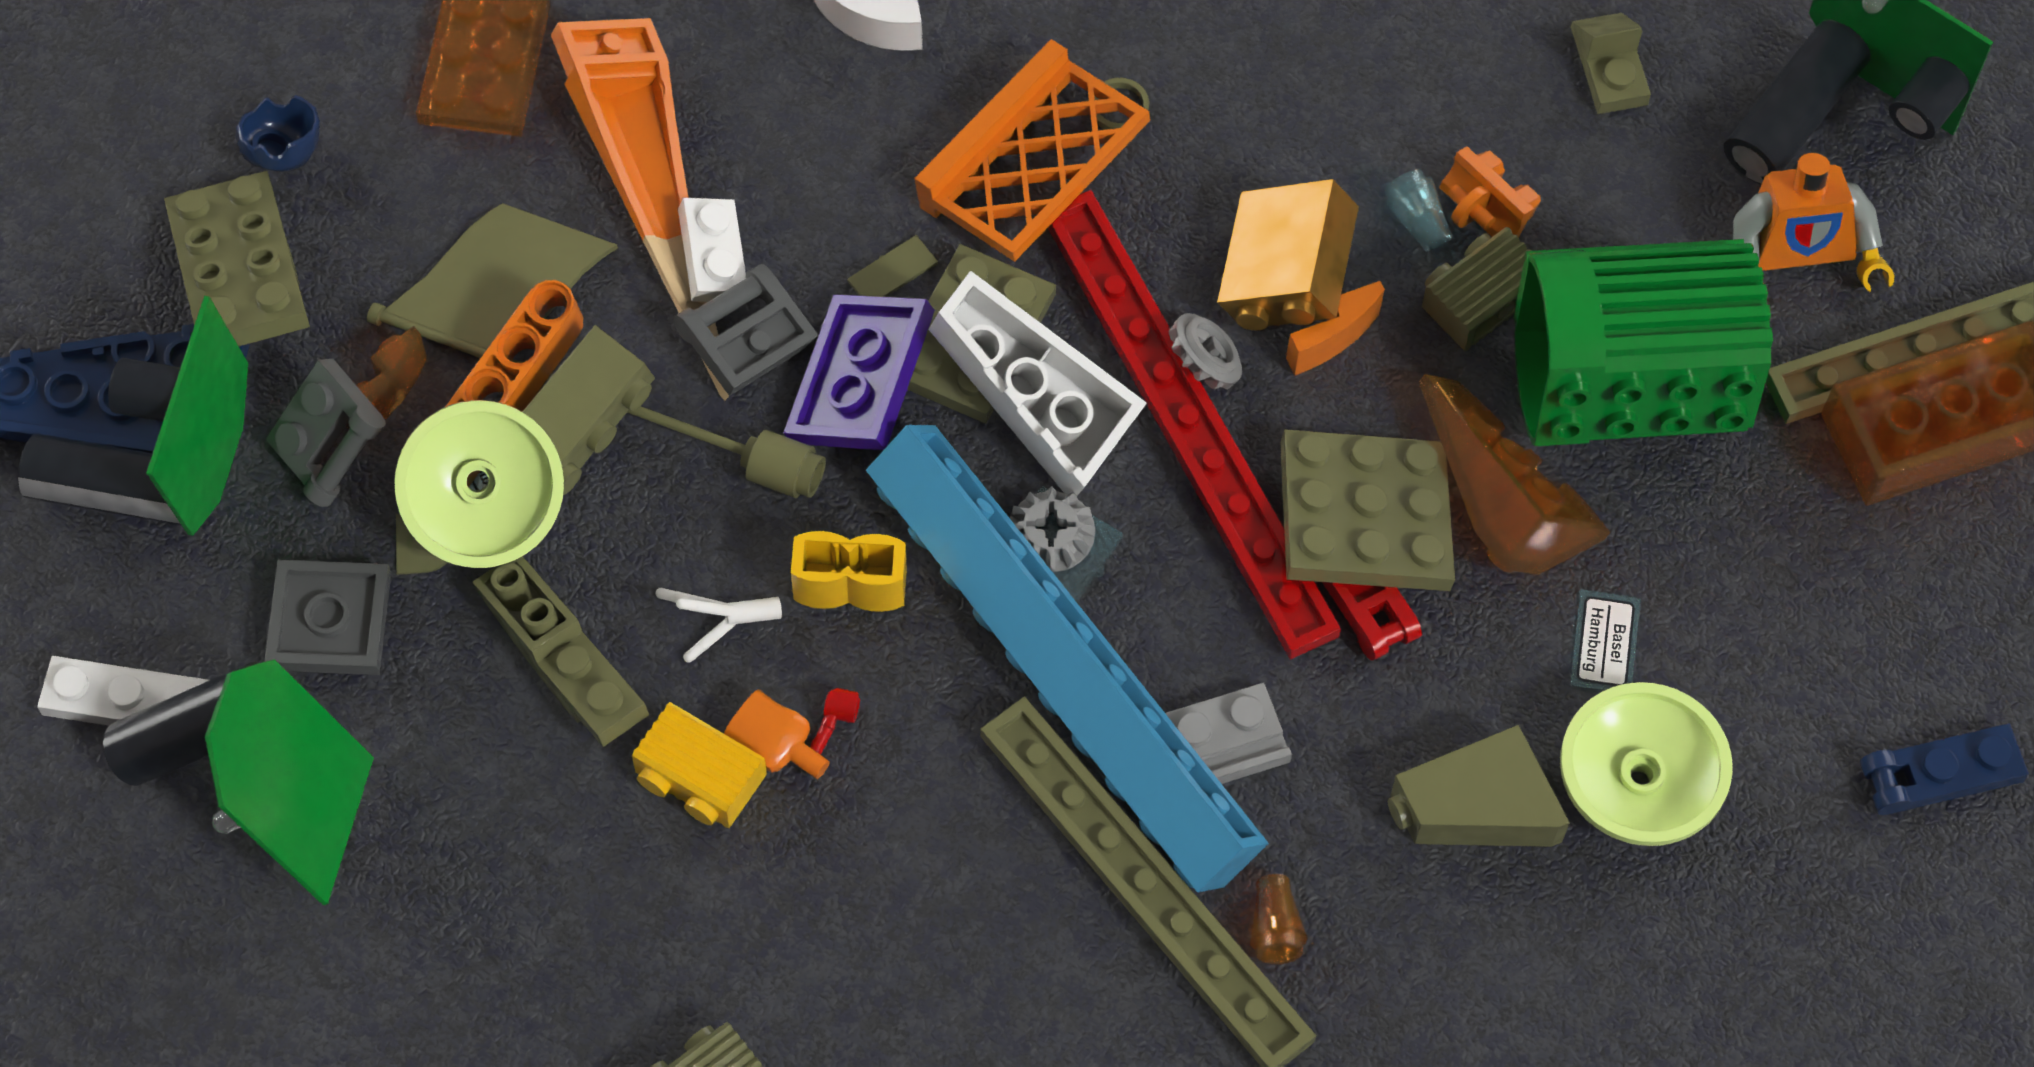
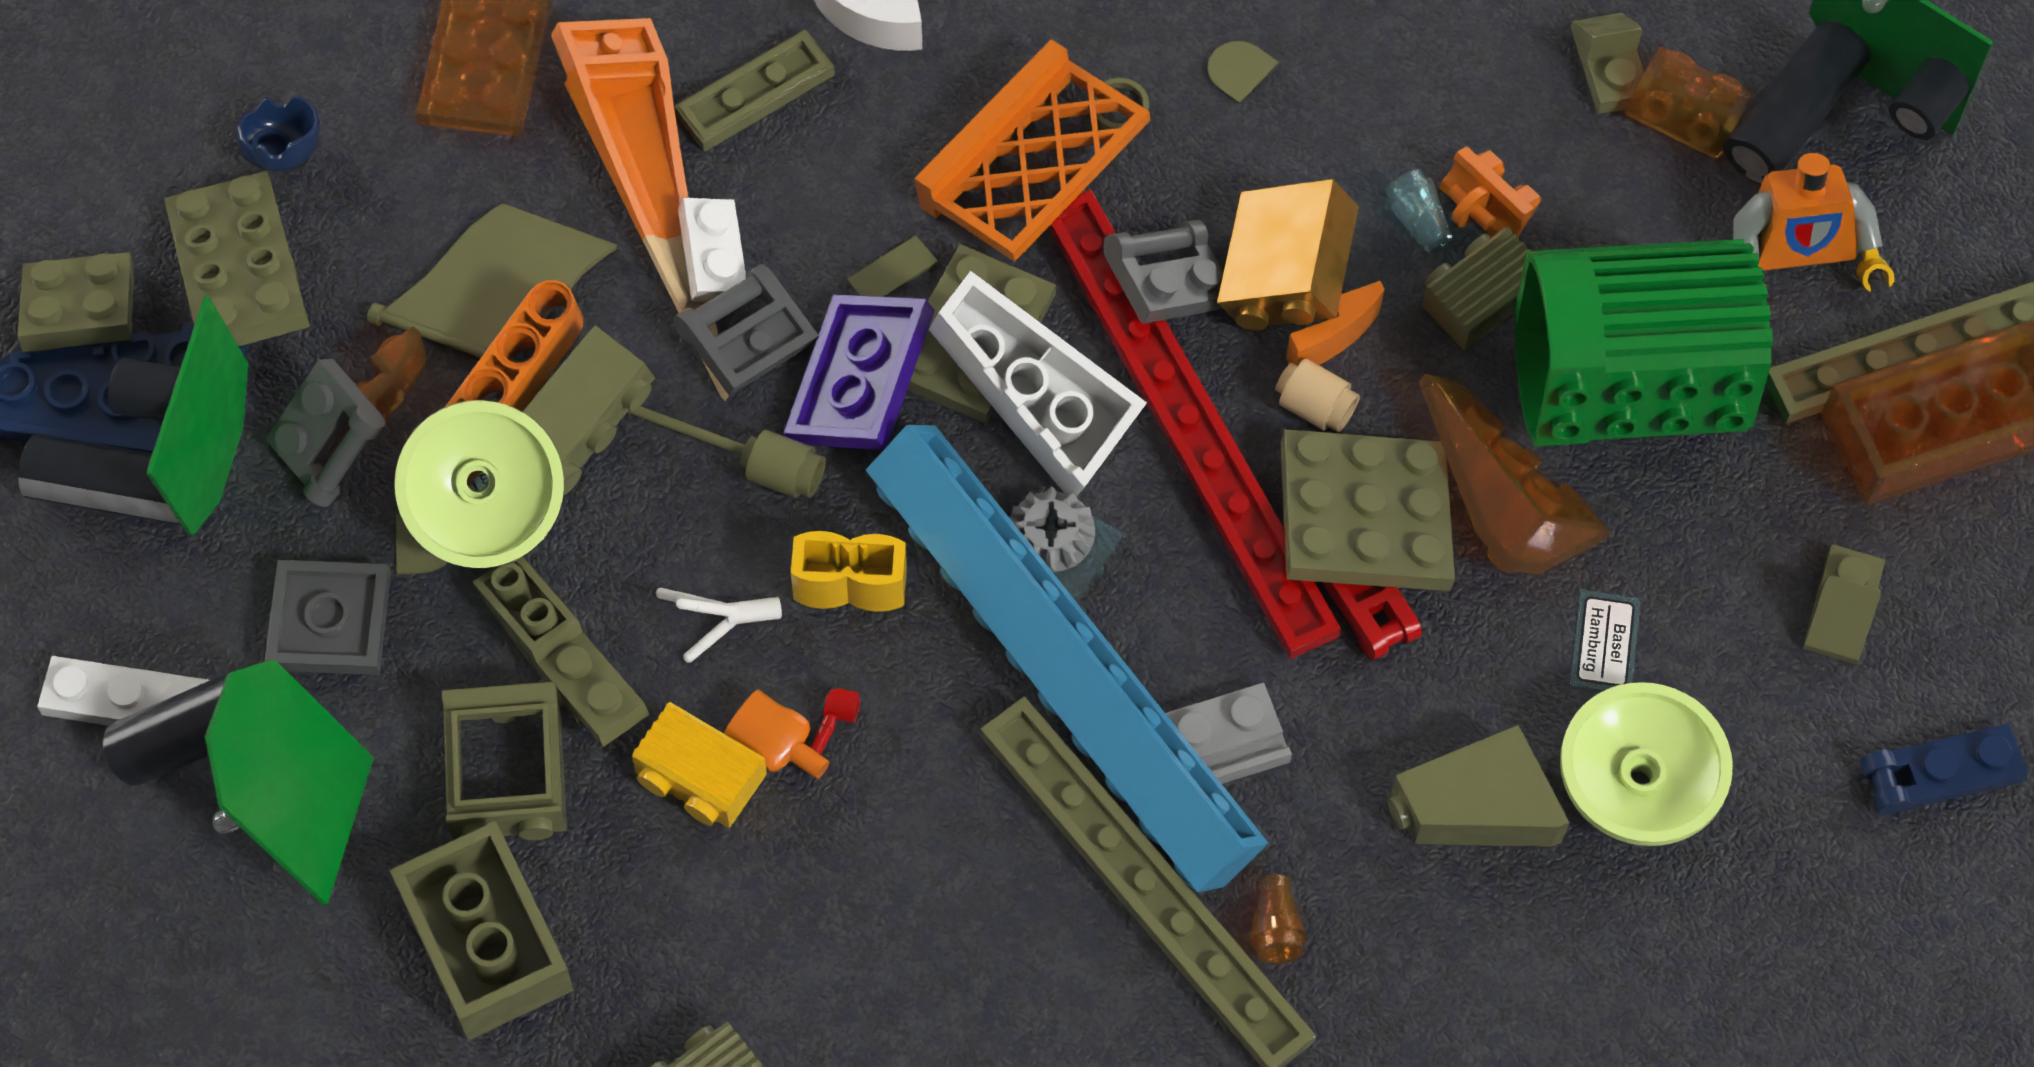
light grey gear [1168,313,1242,390] -> none
none -> olive plate [18,252,134,352]
none -> olive brick [389,821,574,1041]
none -> olive window [441,681,567,840]
none -> olive tile [674,29,835,152]
none -> dark grey plate [1103,219,1224,324]
none -> olive piece [1208,41,1279,104]
none -> tan brick [1275,358,1360,433]
none -> clear orange bracket [1625,46,1753,159]
none -> olive slope [1803,544,1886,665]

